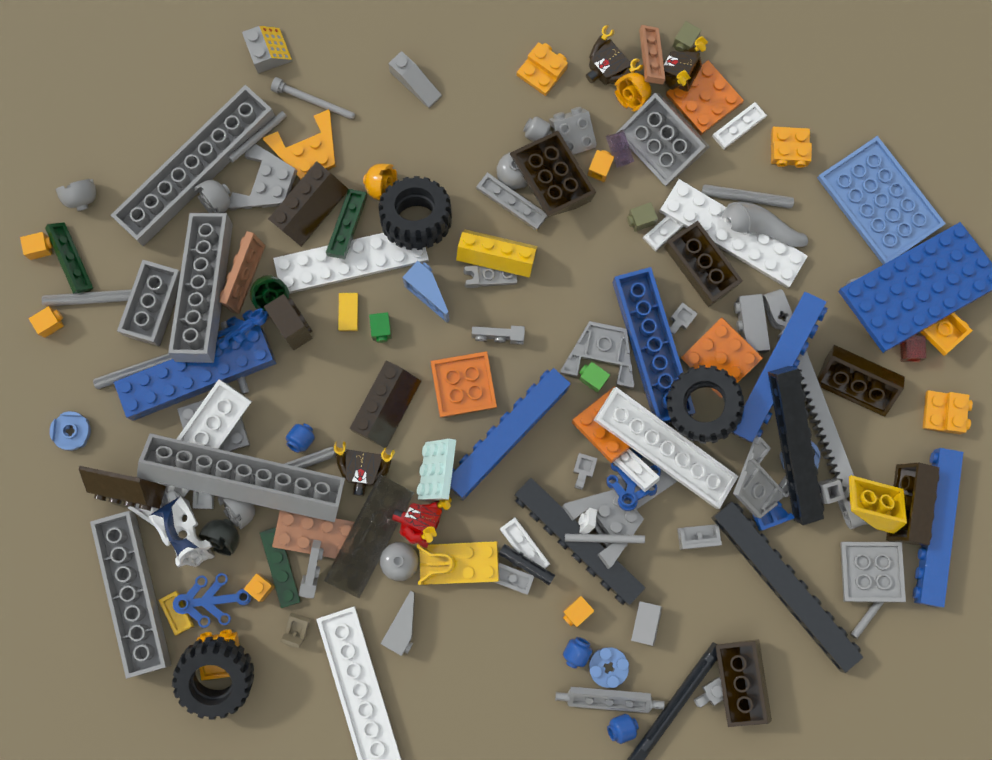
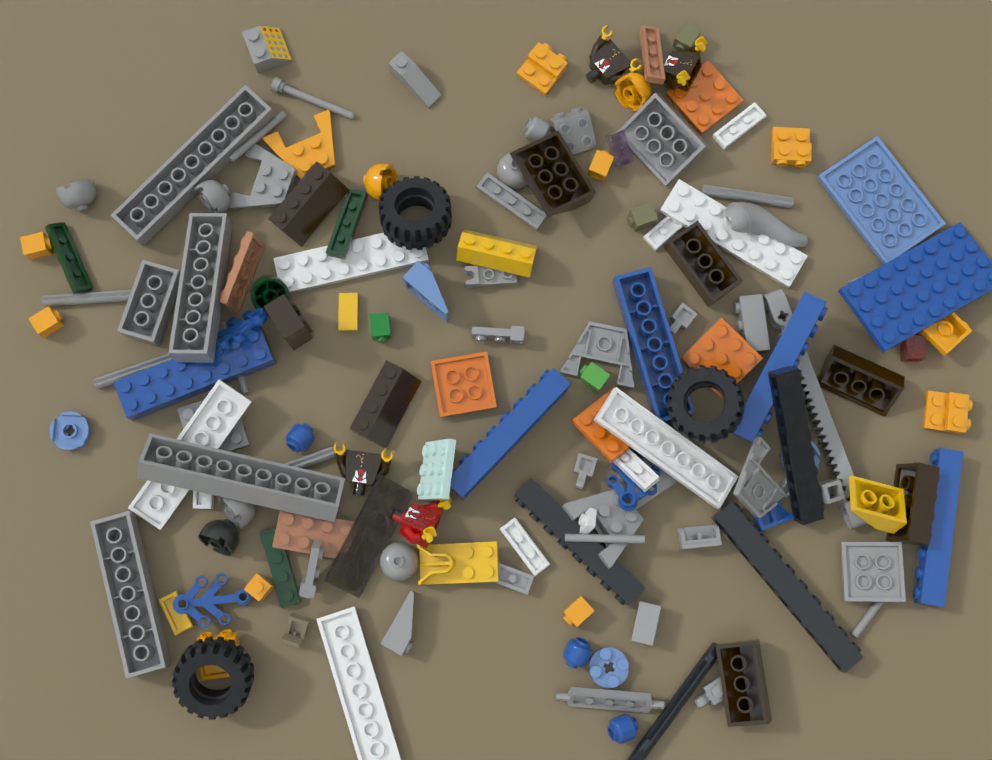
dark brown slope [79,466,166,511] -> none
white hips [149,491,215,567] -> none
black pin [498,544,555,586] -> none

